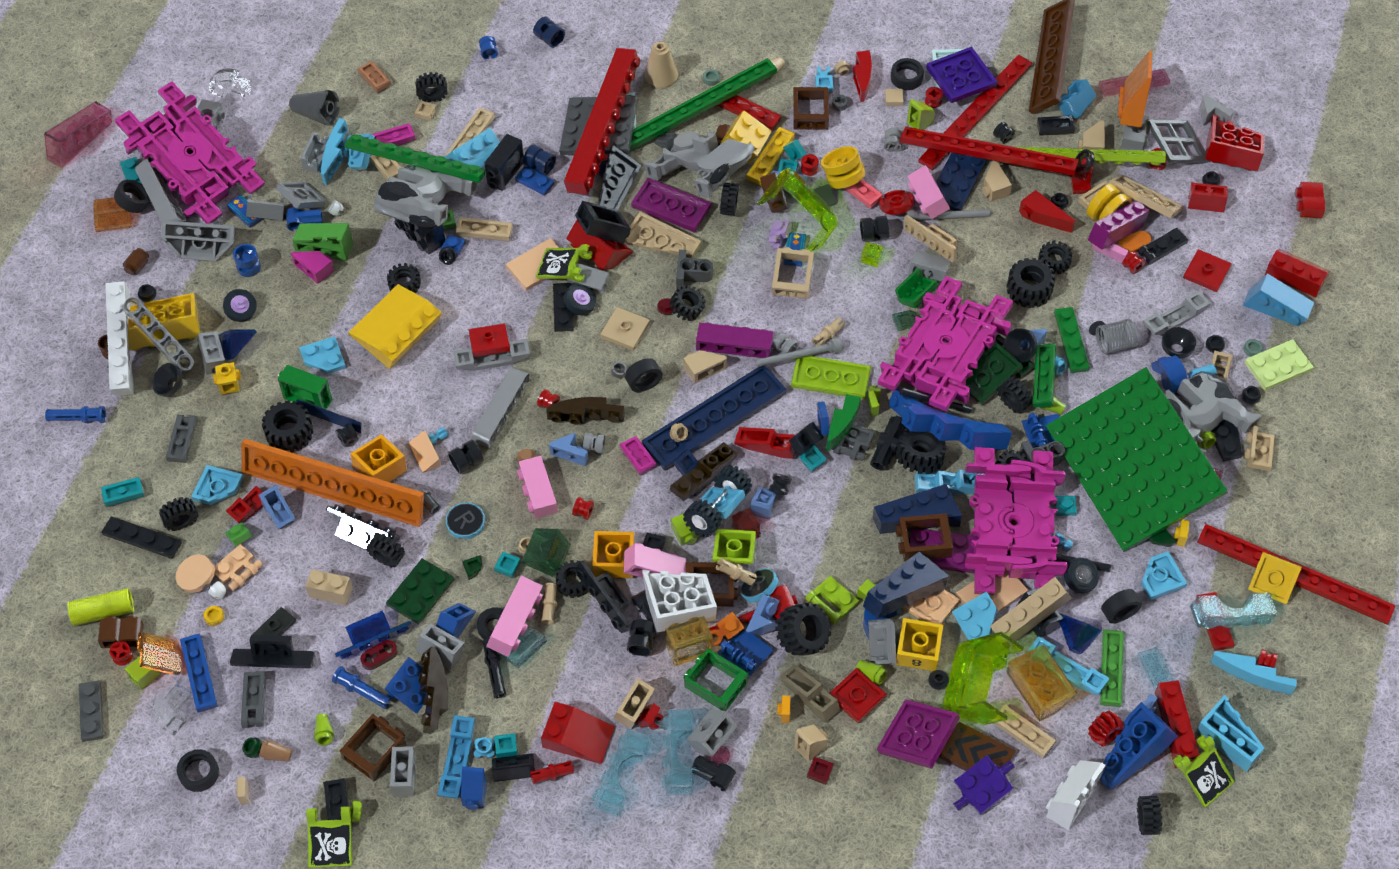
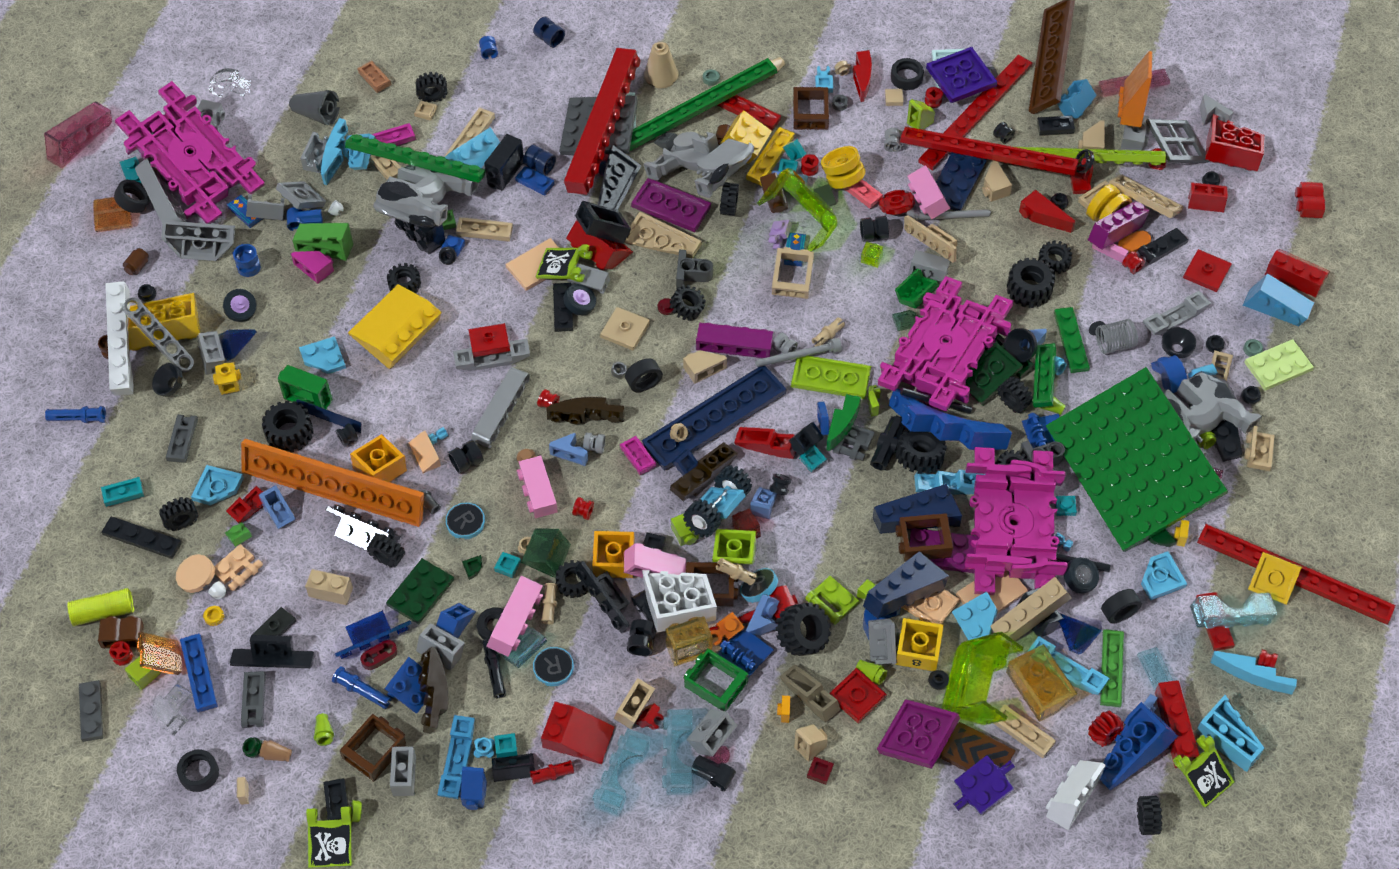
none -> black tile [533,647,574,686]

